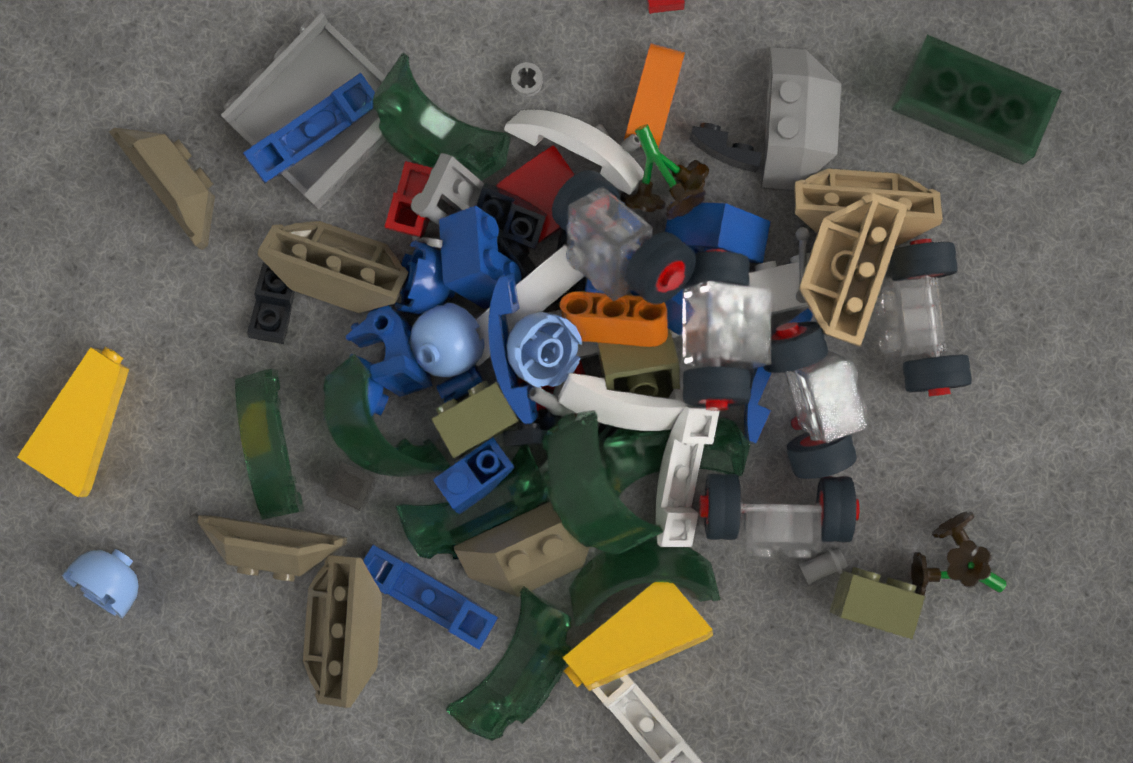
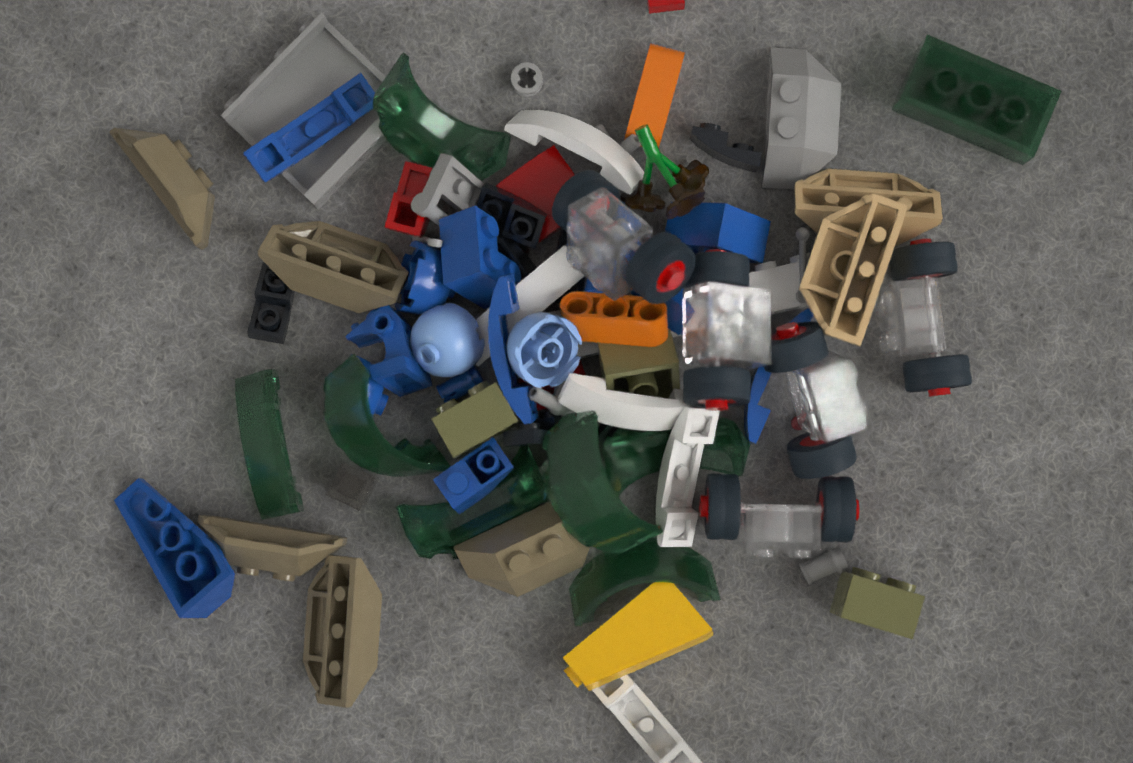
yellow slope [17,346,129,497] -> none
light blue cylinder [62,549,139,619] -> none
blue slope [363,544,499,650] -> none
clear green windscreen [445,586,572,741] -> none
dark brown plant [911,511,1006,596] -> none
none -> blue wedge [114,478,235,618]

